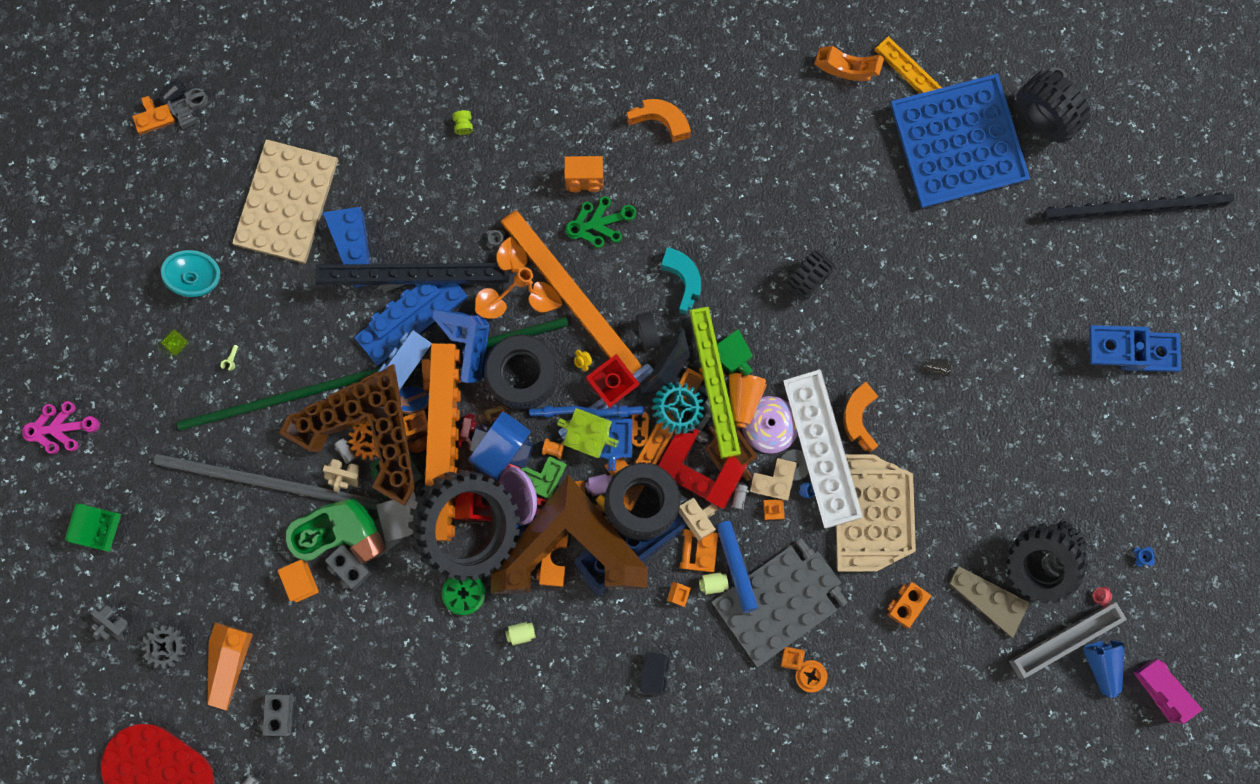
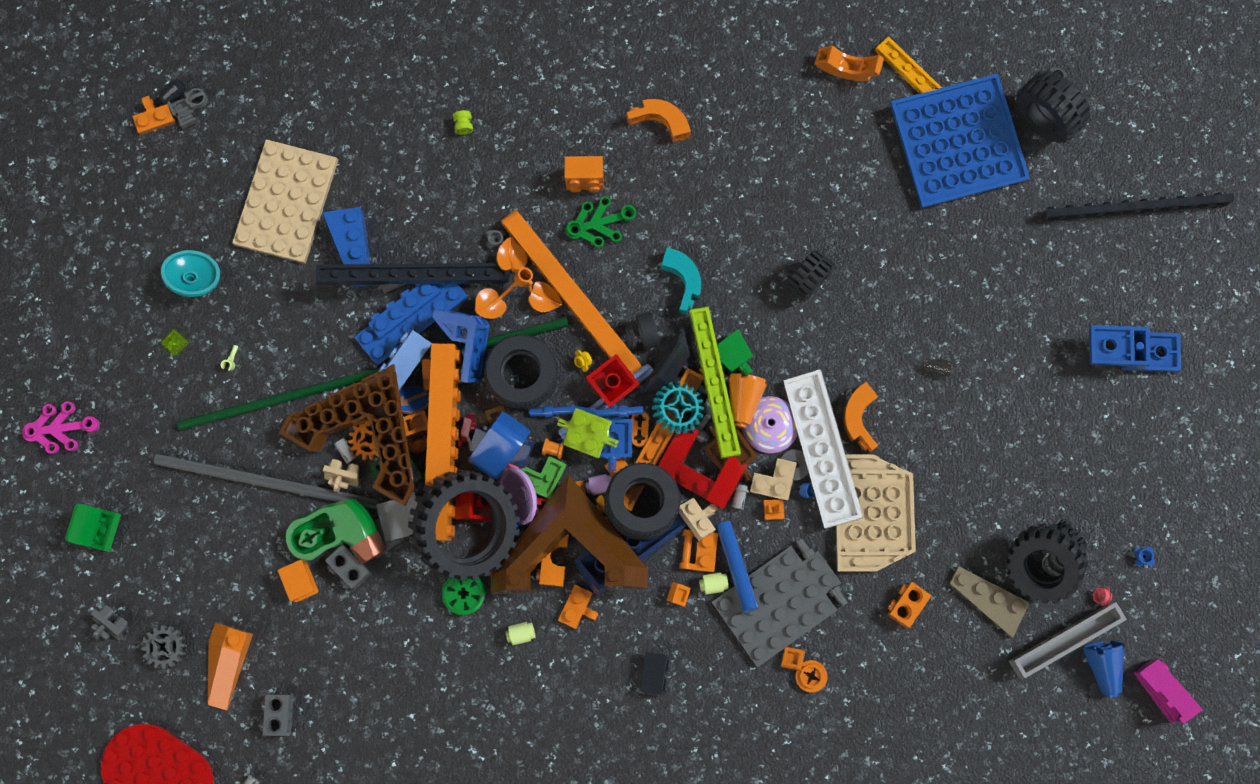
none -> orange plate [558,585,599,629]

